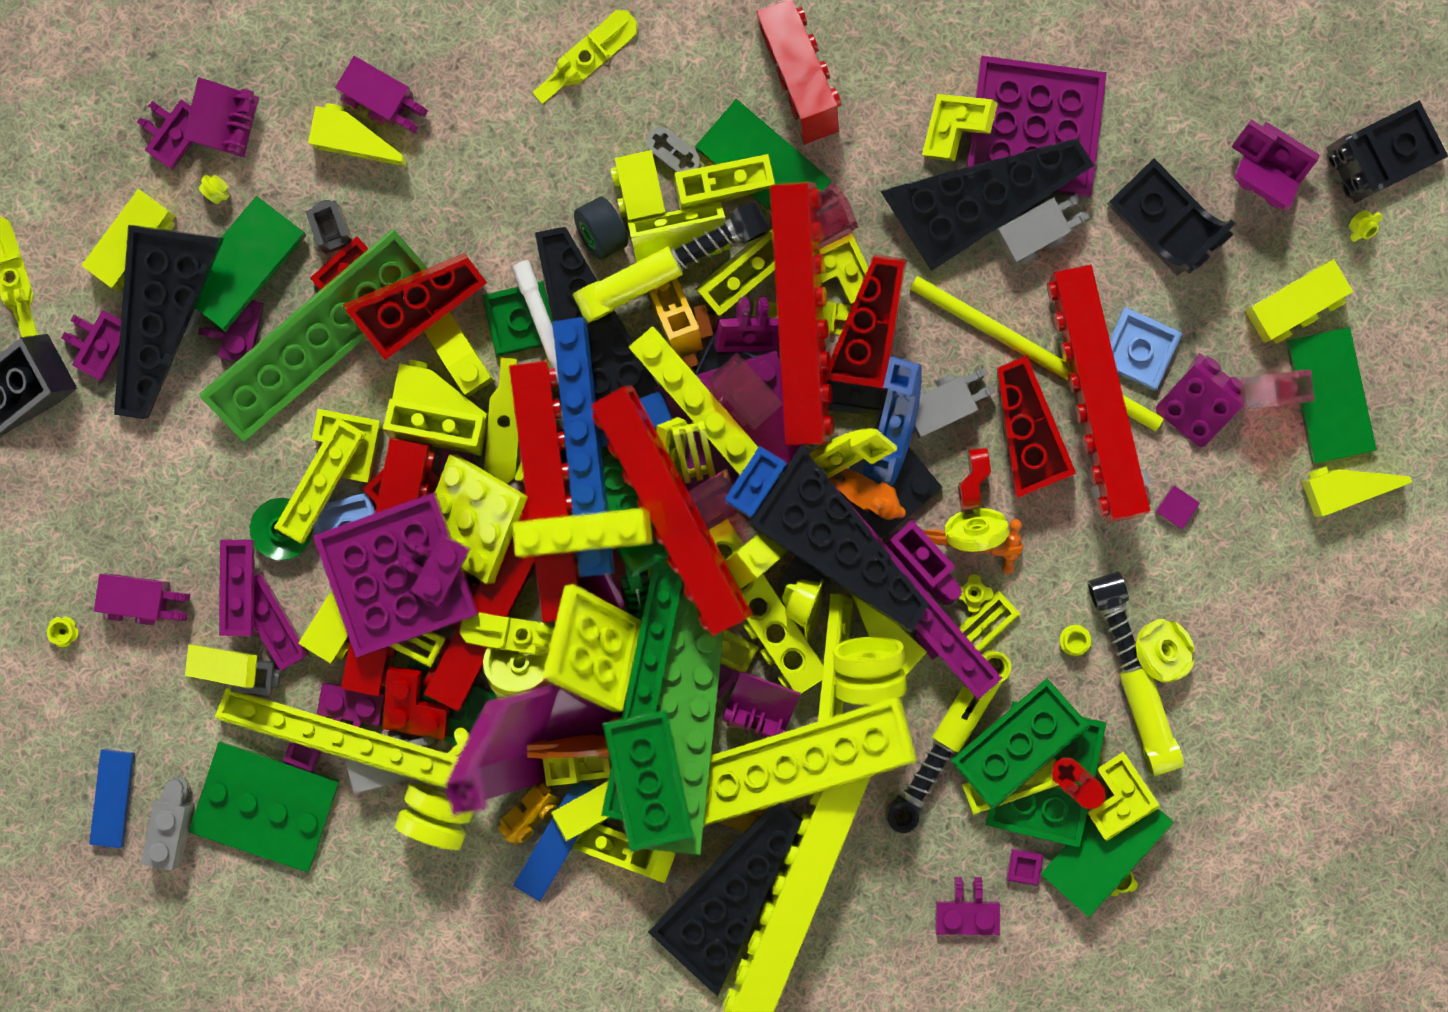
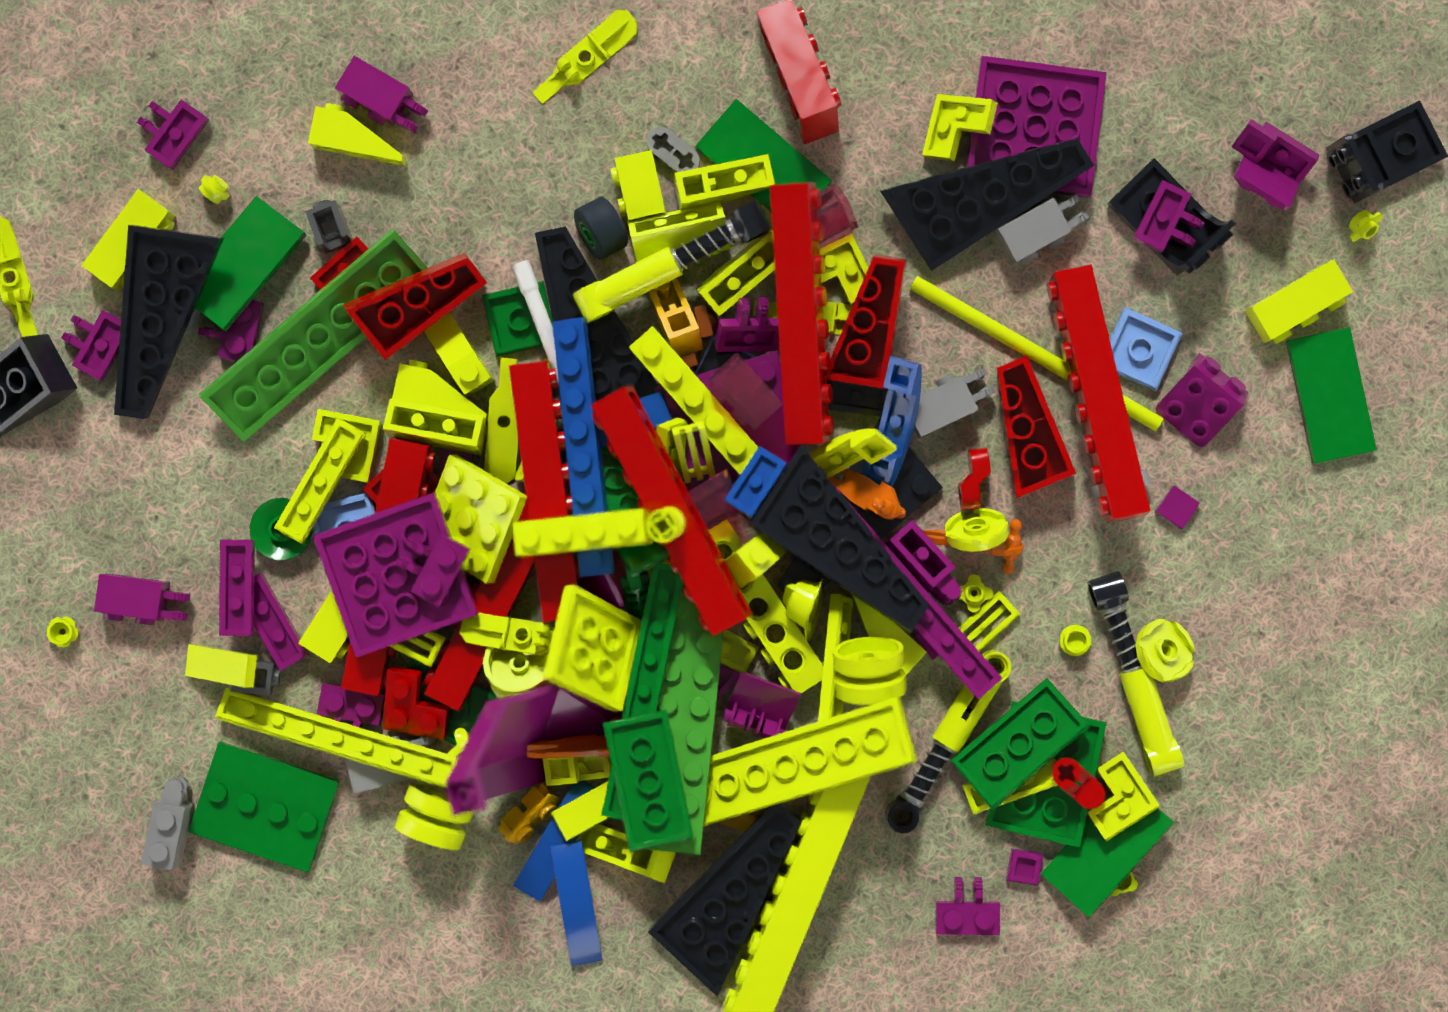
blue tile [89,749,135,848] -> none
magenta hinge [183,77,259,158] -> none
magenta tile [282,742,321,773] -> none
clear pink brick [1241,369,1315,410] -> none
neon yellow slope [1301,466,1412,517] -> none
none -> blue slope [550,839,603,967]
none -> neon yellow wheel [646,507,686,543]
none -> magenta hinge [1132,180,1205,253]

